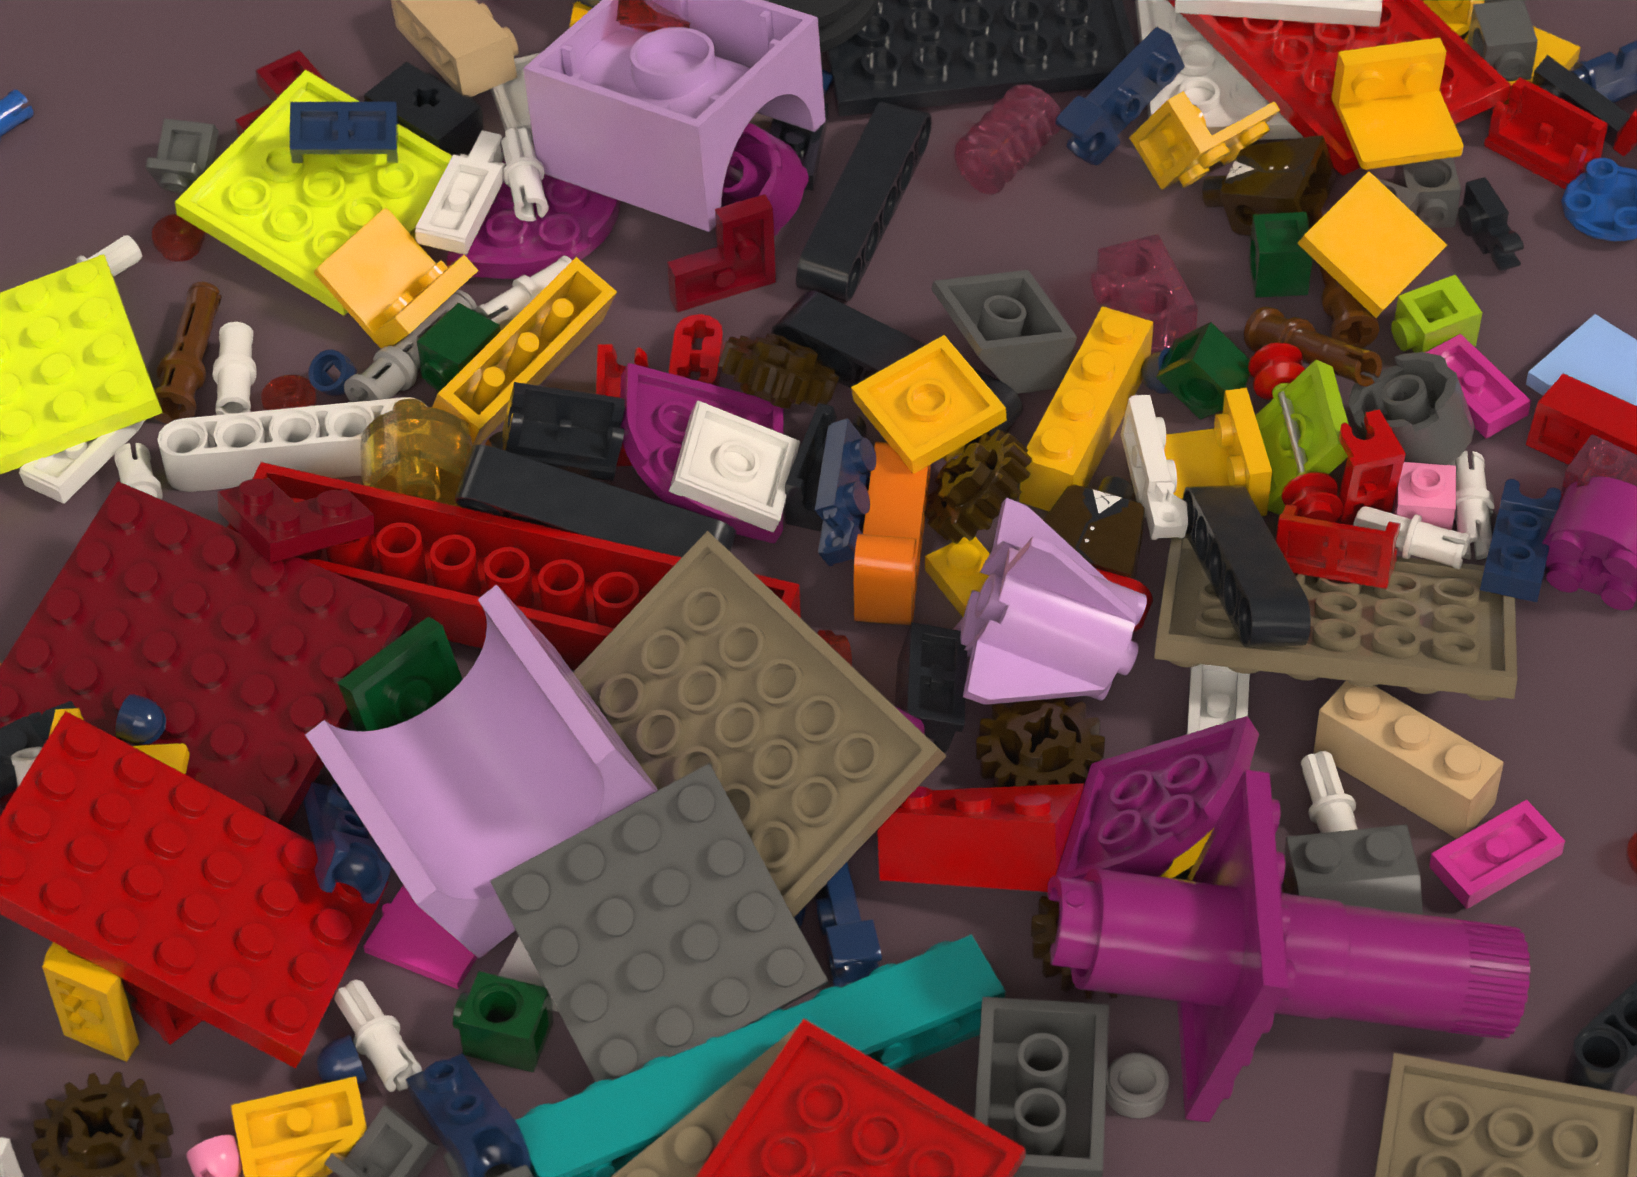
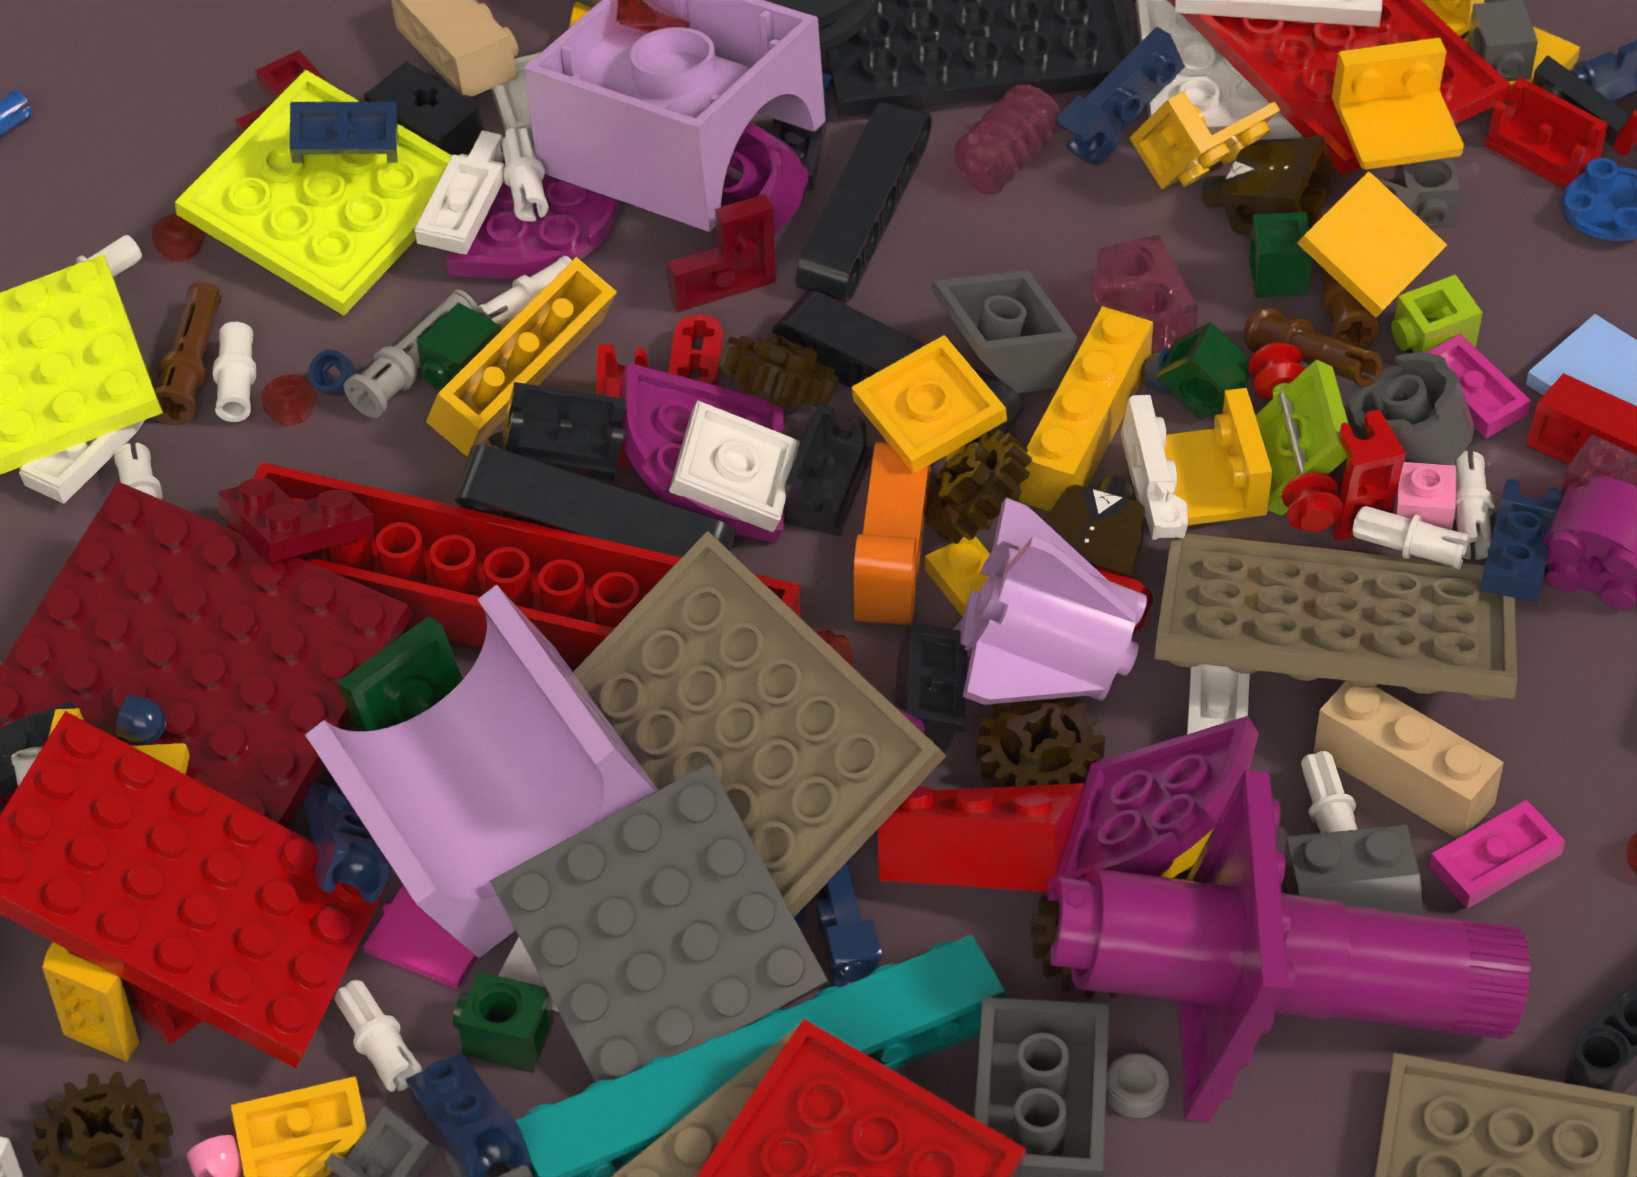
dark grey bracket [145,118,219,193] -> none
white beam [157,397,435,492] -> none
yellow bracket [314,209,478,349] -> none
dark blue hinge [317,1034,368,1085] -> none
clear yellow brick [360,399,472,508] -> none
dark blue hinge [815,419,876,567] -> none
black beam [1182,485,1311,648] -> none
red hinge [1276,504,1401,589] -> none
black plate [1458,177,1524,271] -> none

